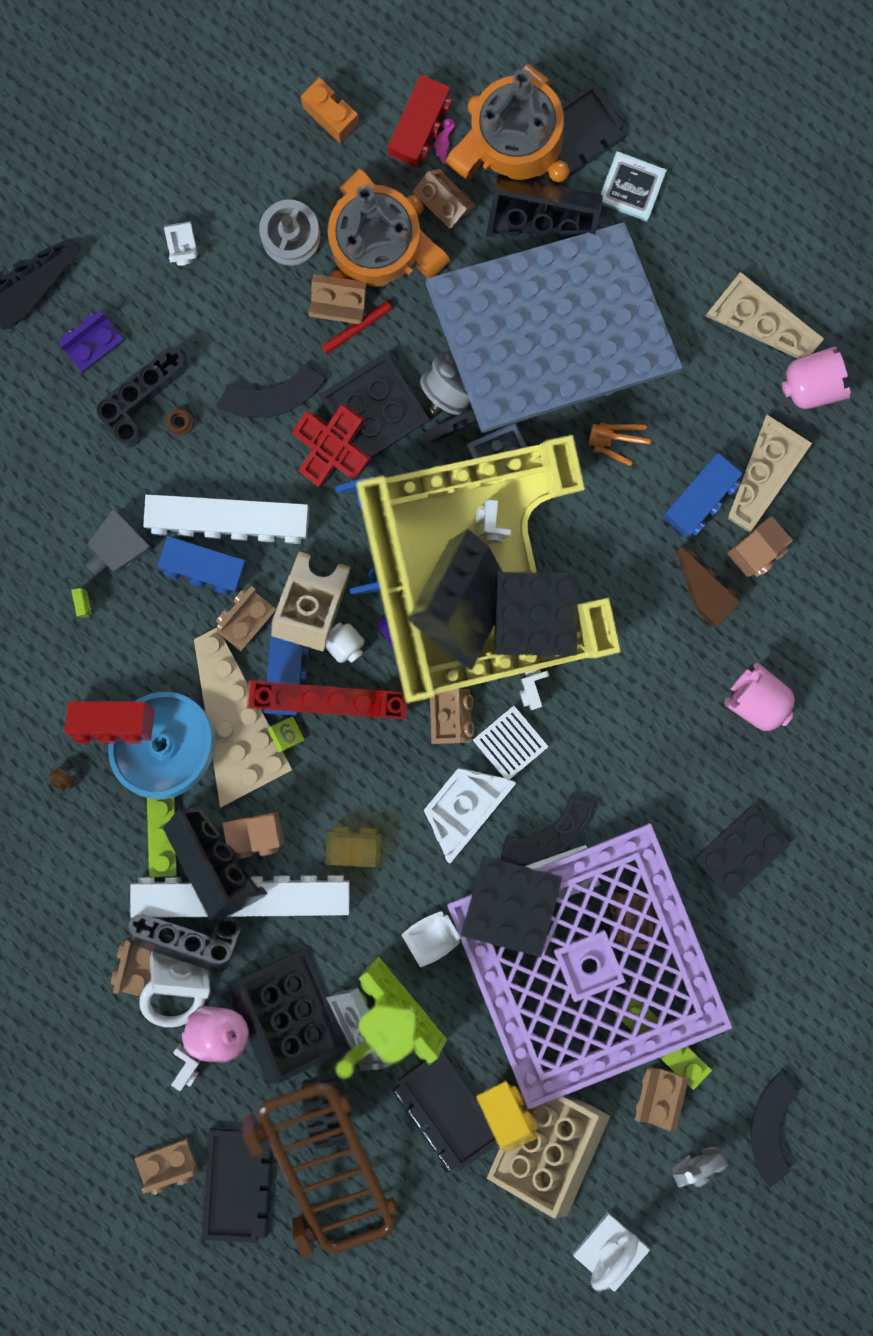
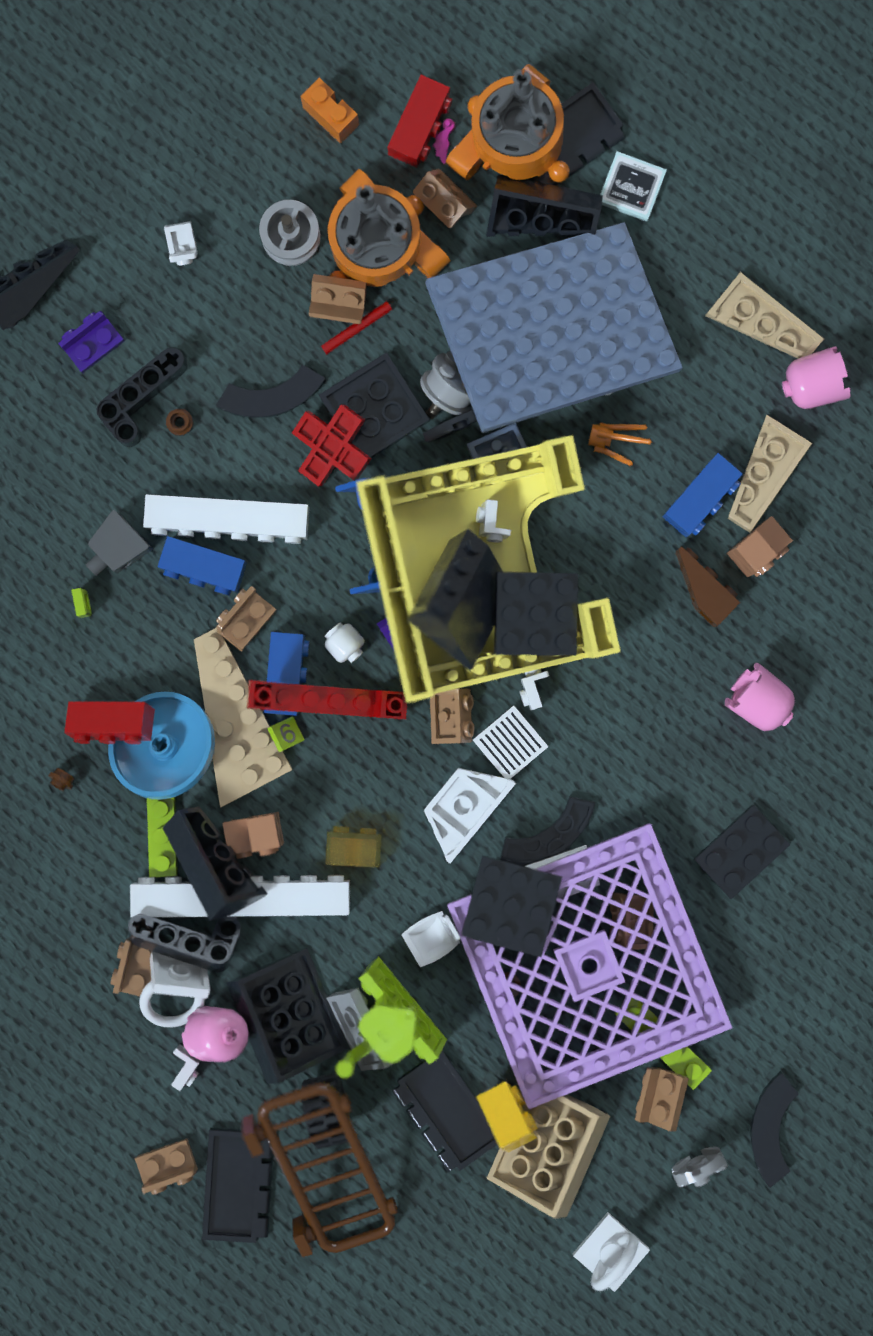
tan brick [271,552,350,652] -> none

